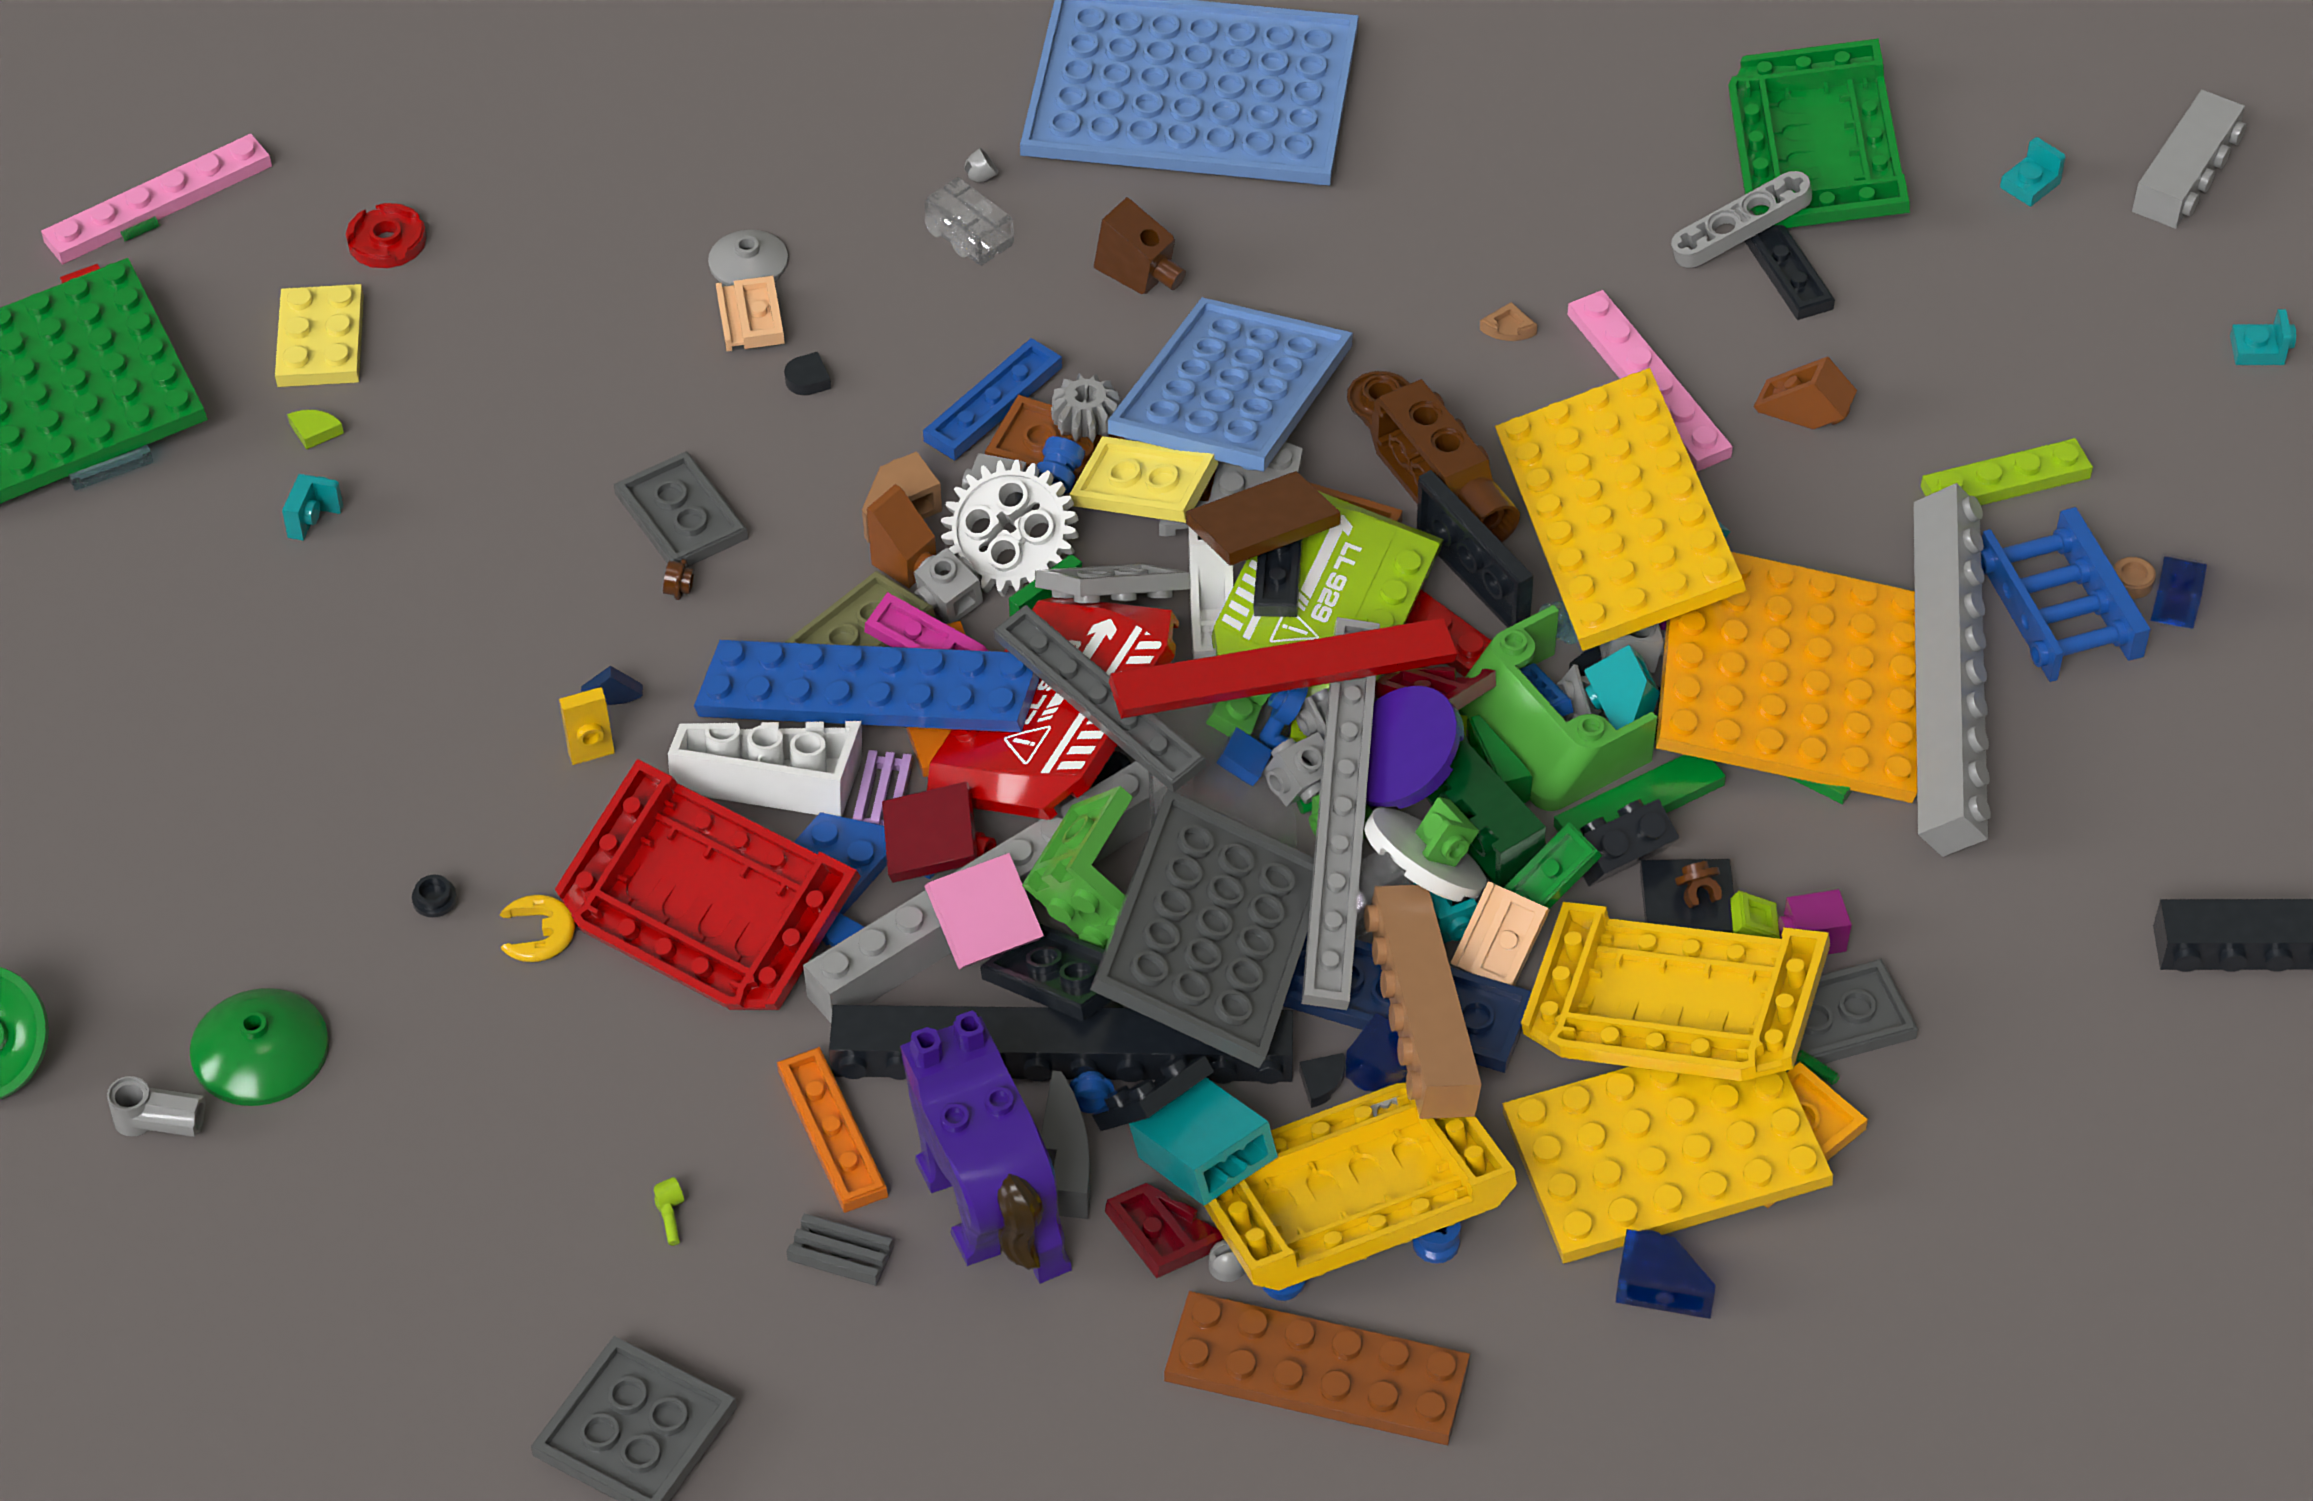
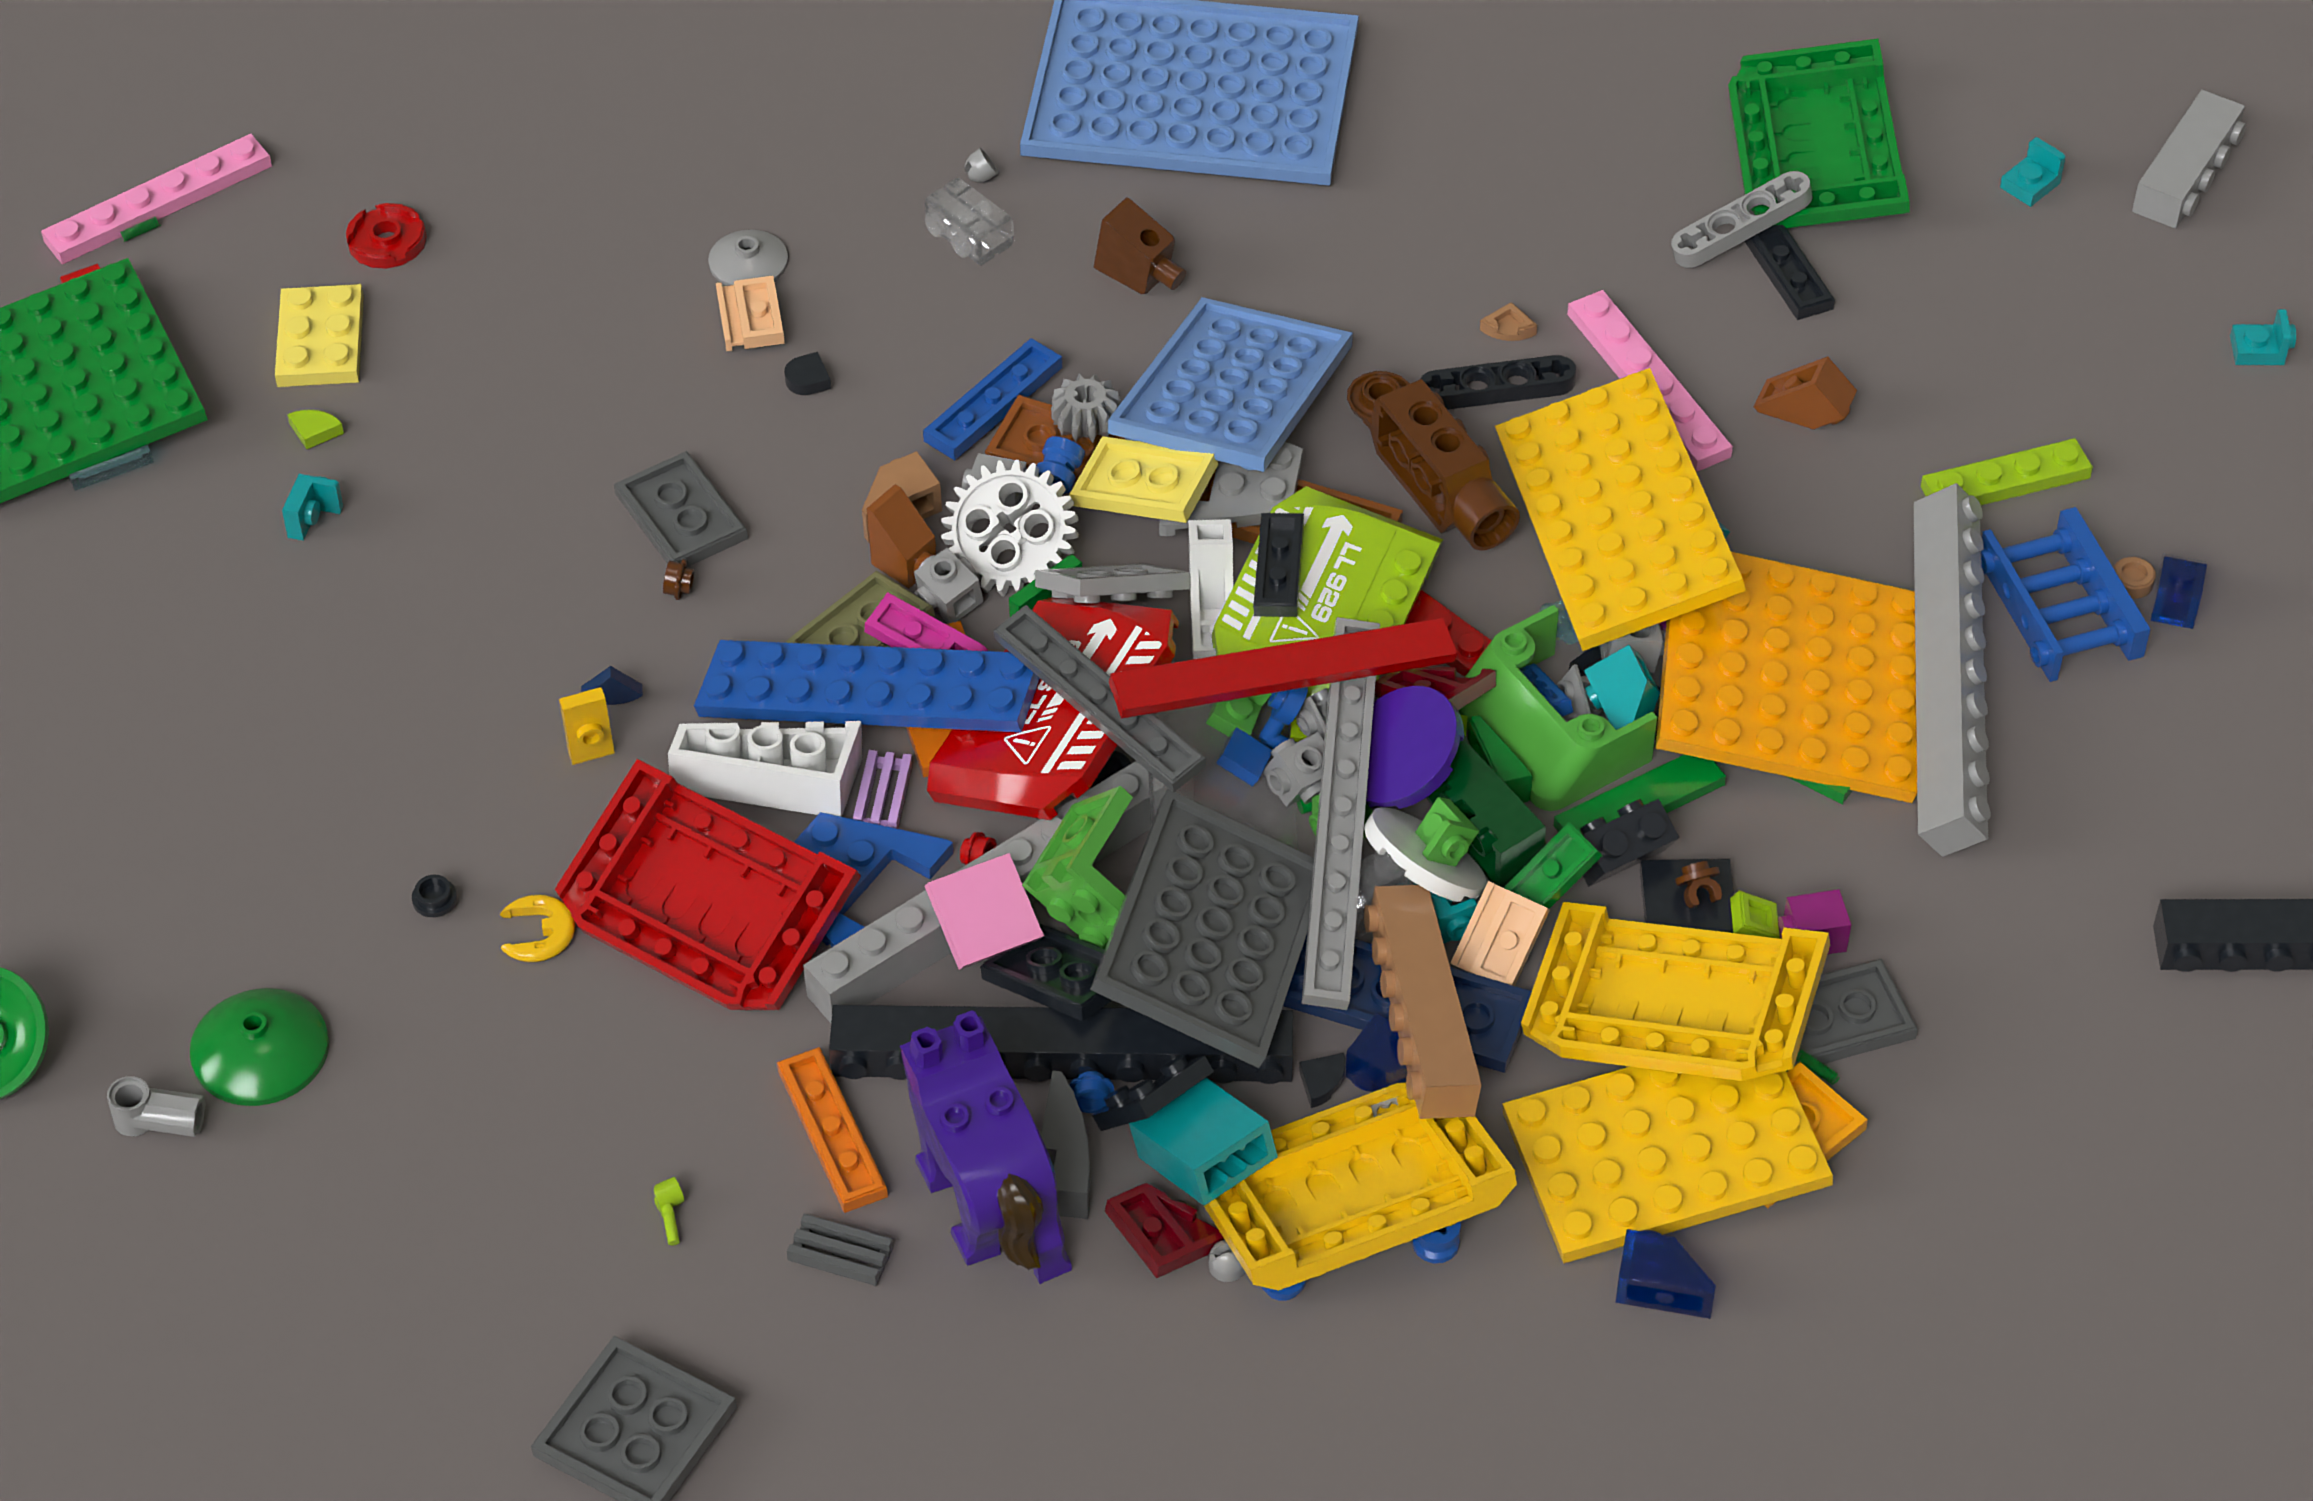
dark red tile [882,781,978,883] -> none
dark orange plate [1164,1291,1470,1446] -> none
reddish brown tile [1186,471,1341,566] -> none
black tile [1416,470,1534,628] -> none
none -> black beam [1421,355,1576,410]

